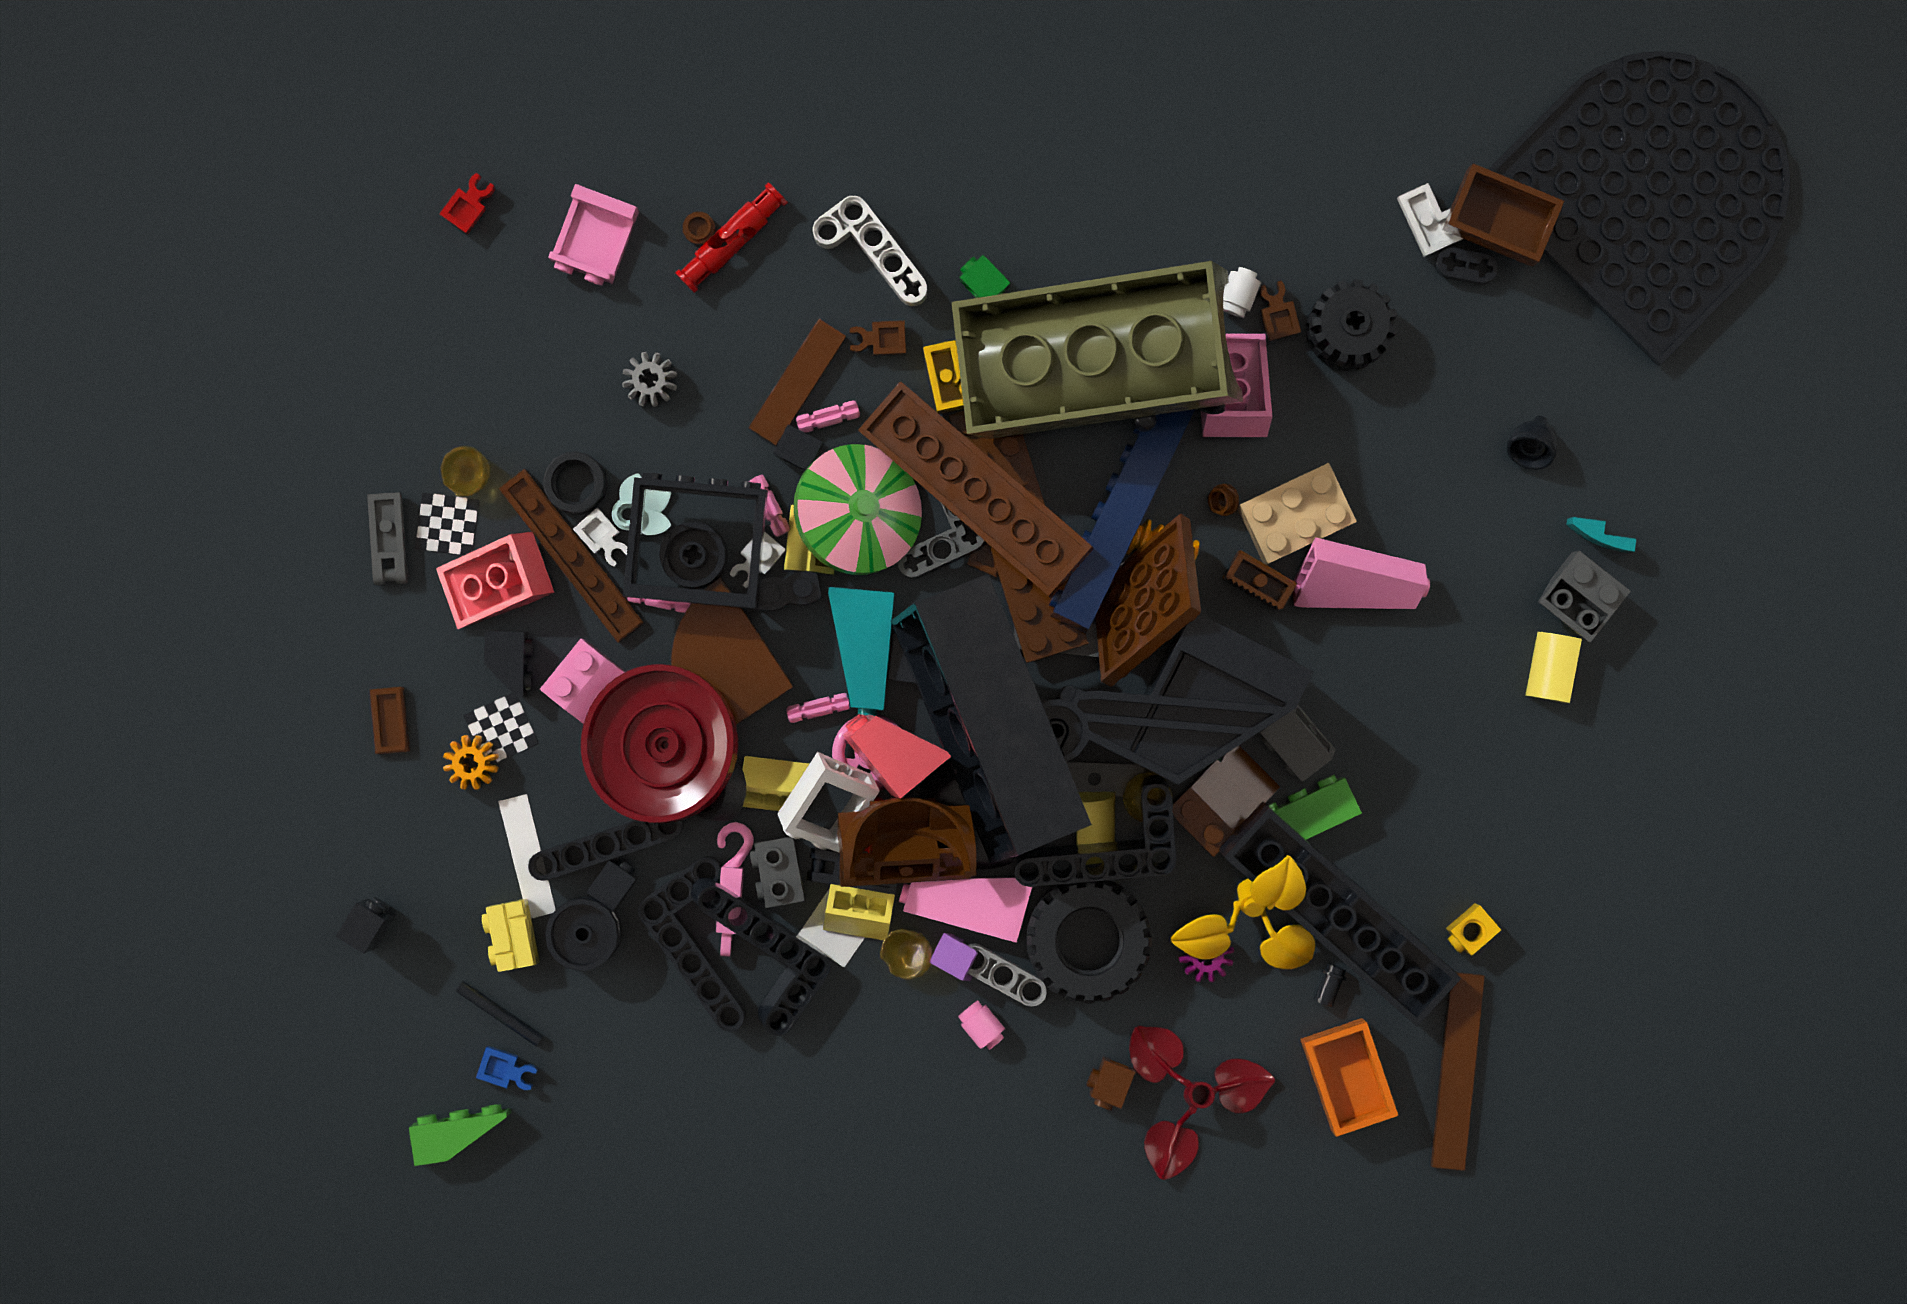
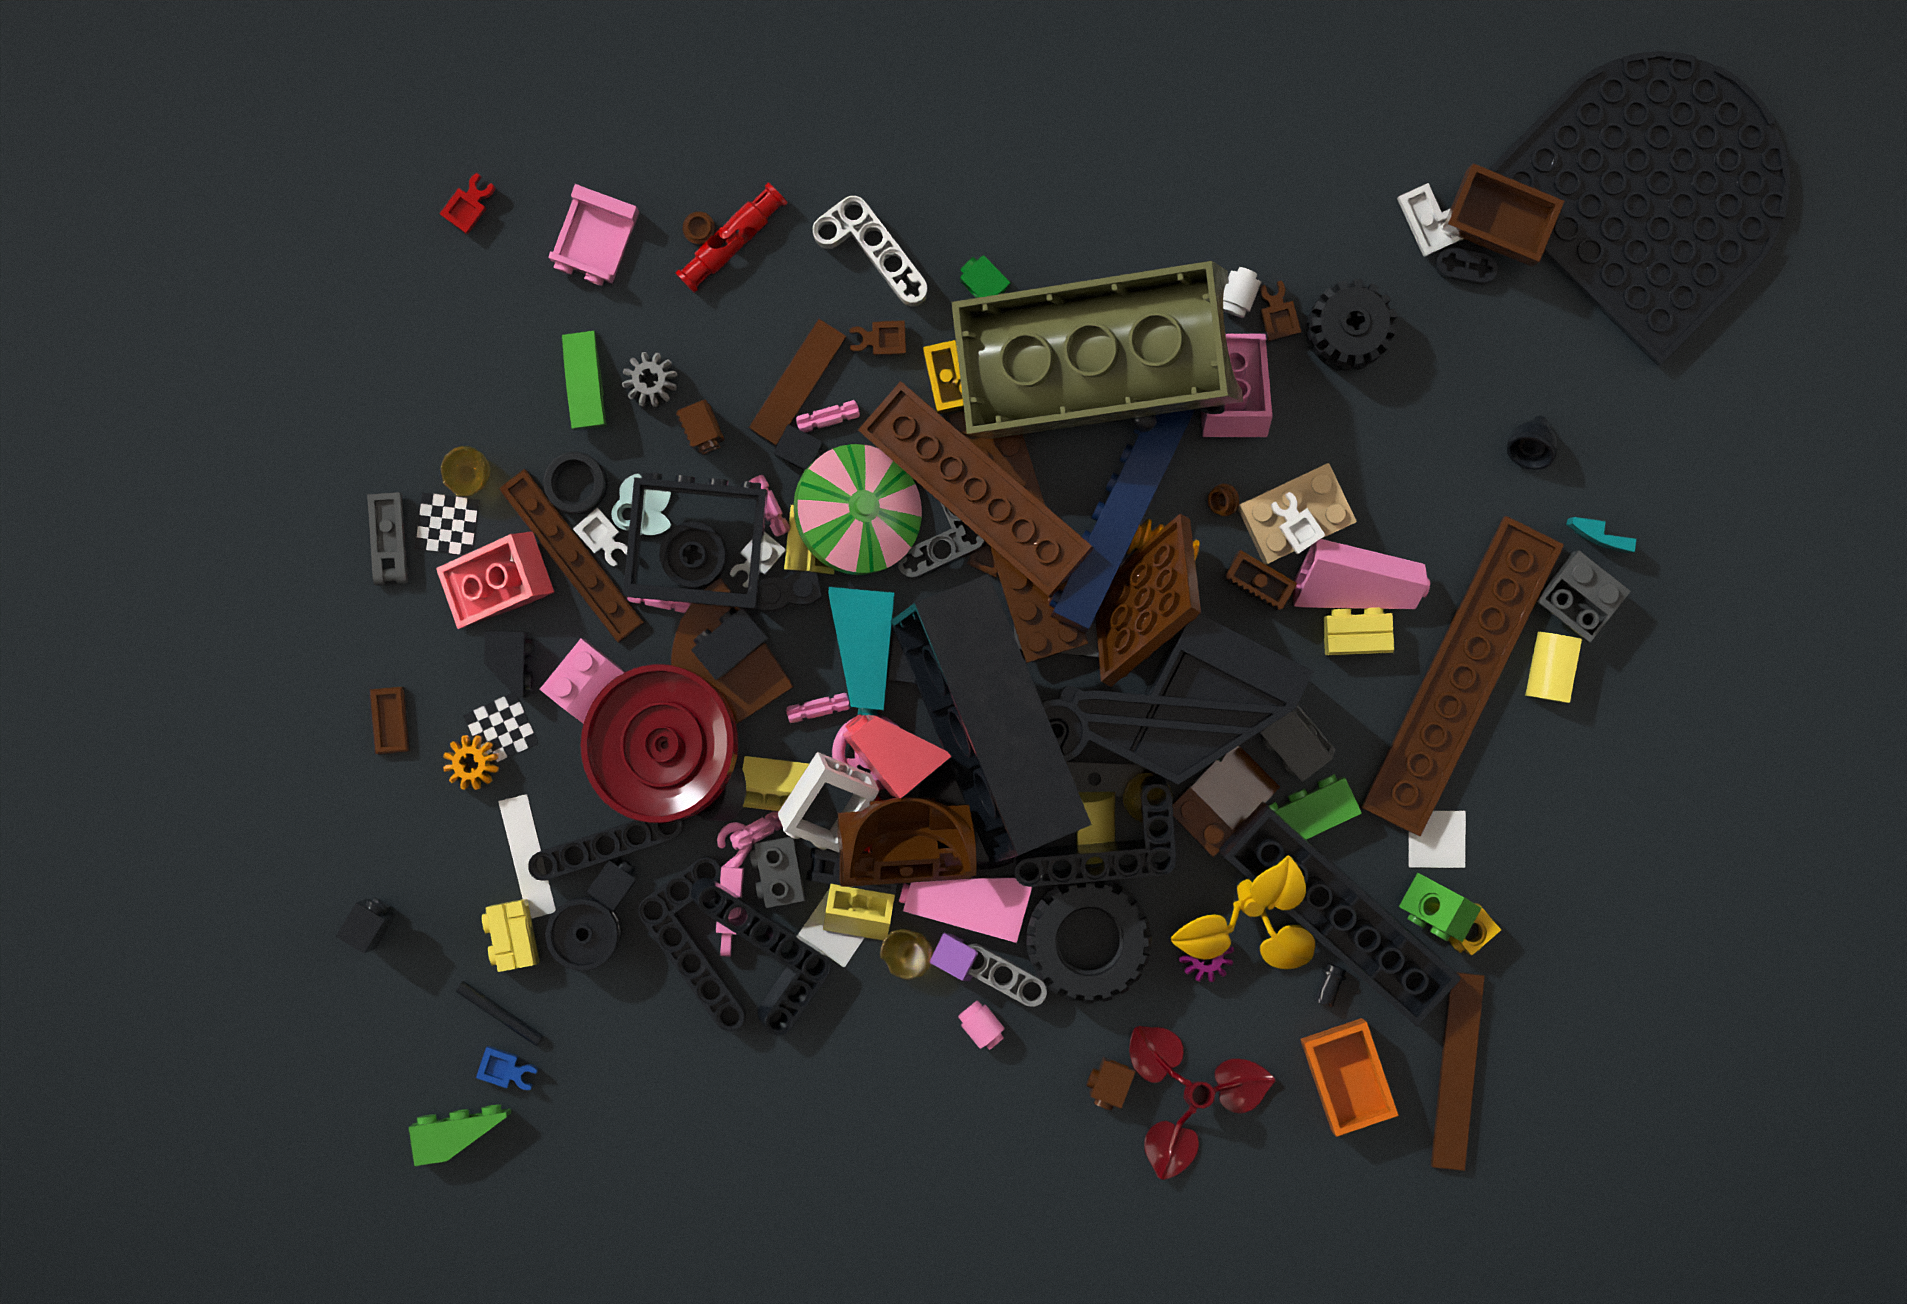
none -> bright green slope [562,331,607,431]
none -> reddish brown brick [676,399,725,455]
none -> black brick [691,607,769,680]
none -> bright pink axle [730,811,783,850]
none -> white plate [1271,492,1325,554]
none -> light yellow brick [1323,607,1394,655]
none -> reddish brown plate [1360,516,1564,837]
none -> bright green brick [1399,873,1481,942]
none -> white sticker [1409,811,1466,868]

